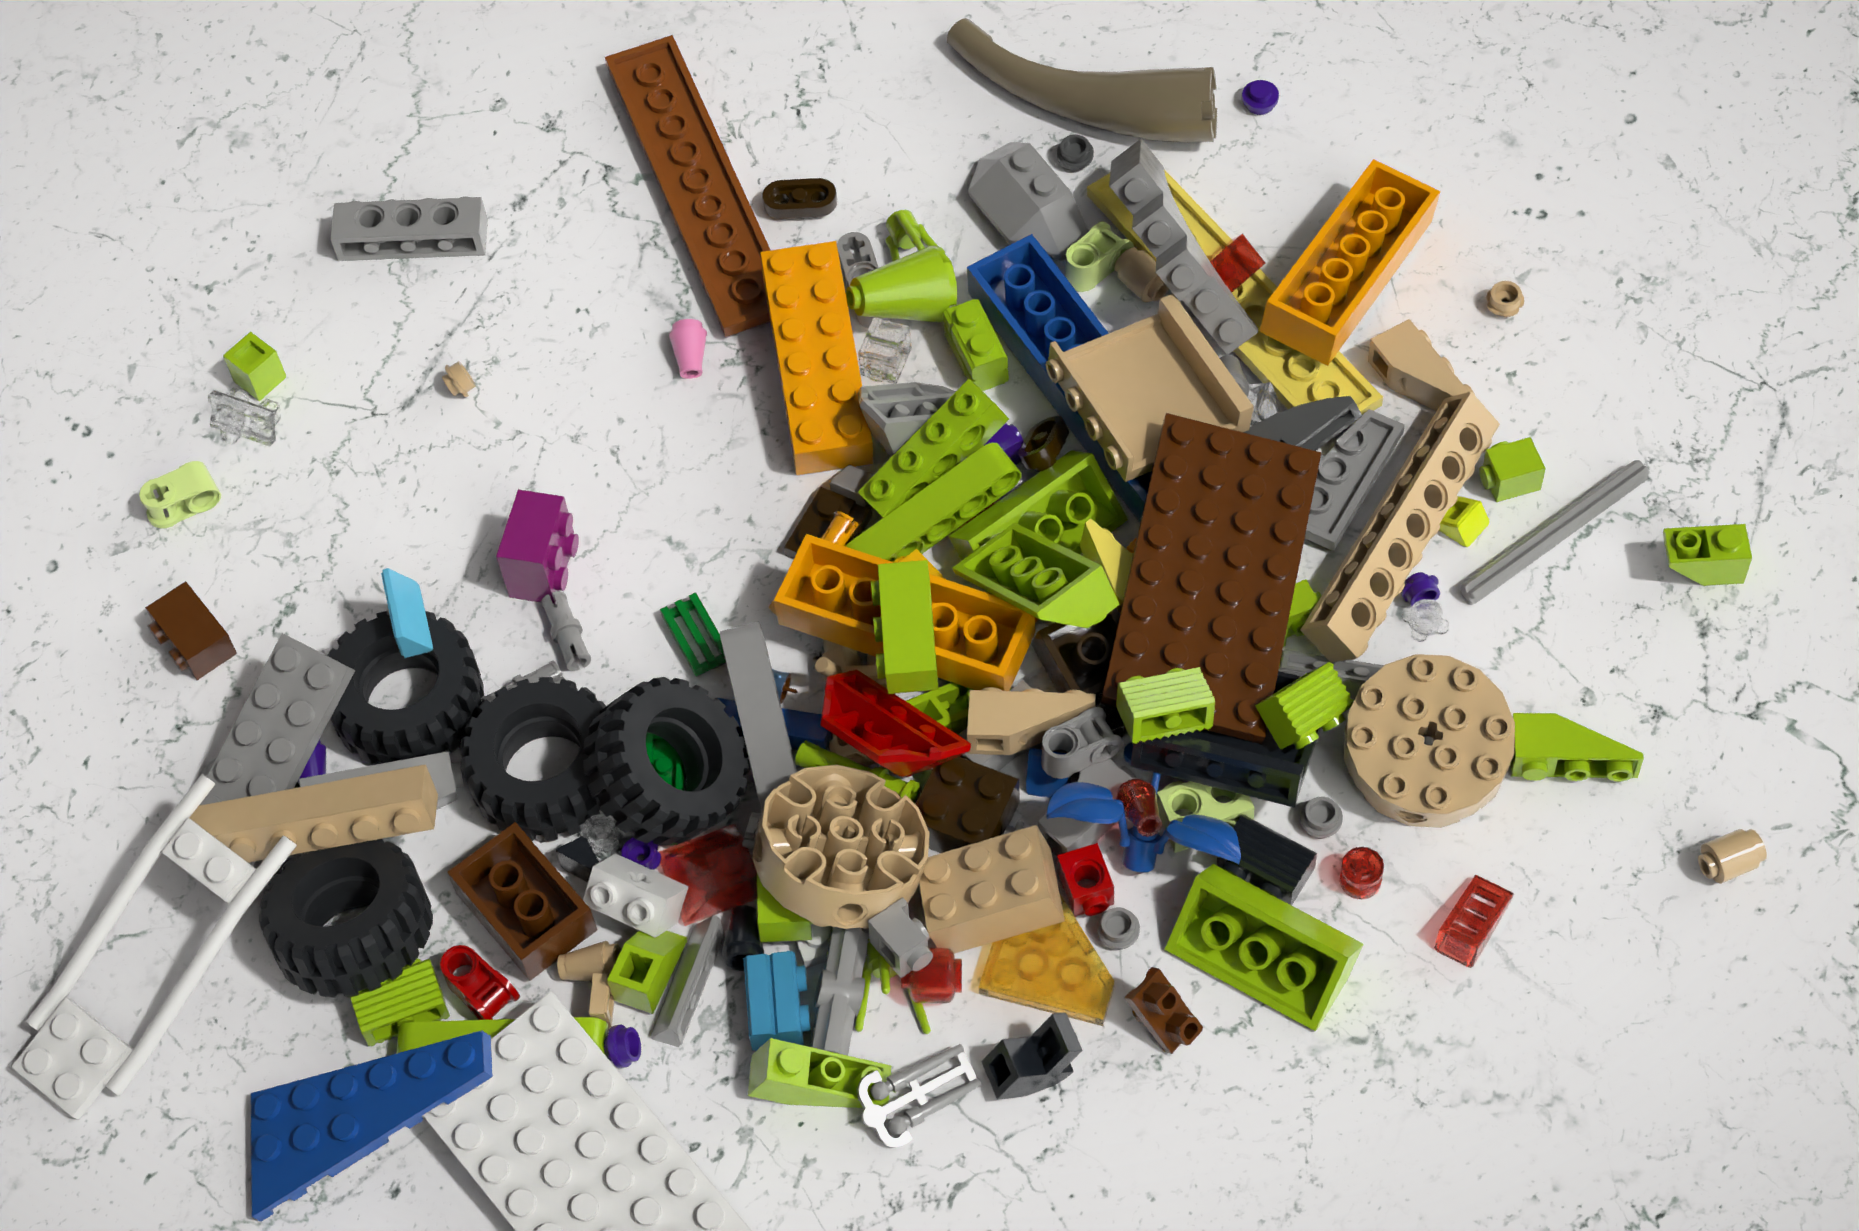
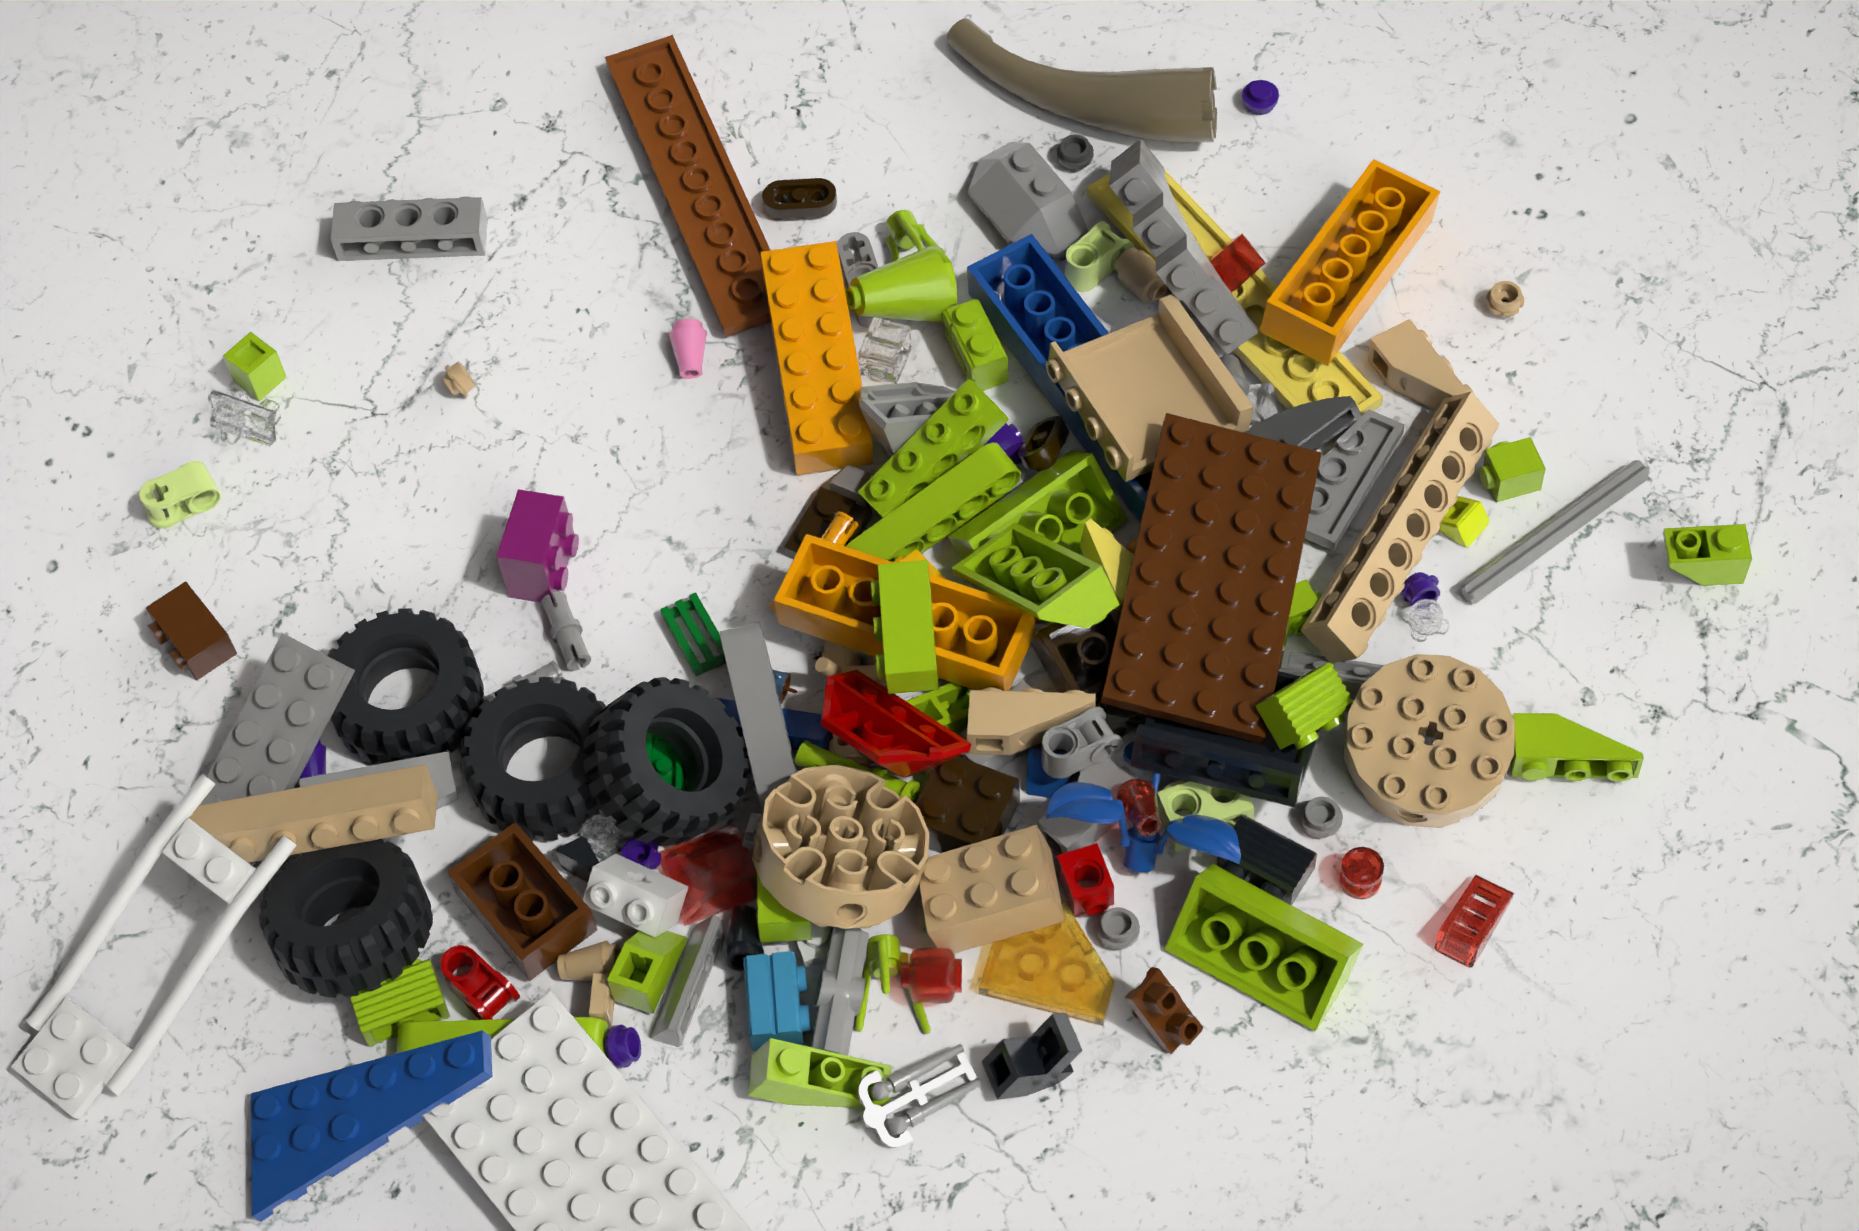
medium azure slope [381,568,433,658] -> none
light grey brick [868,898,933,978] -> none
lime brick [1116,667,1215,744] -> none
tan brick [1698,829,1767,884] -> none

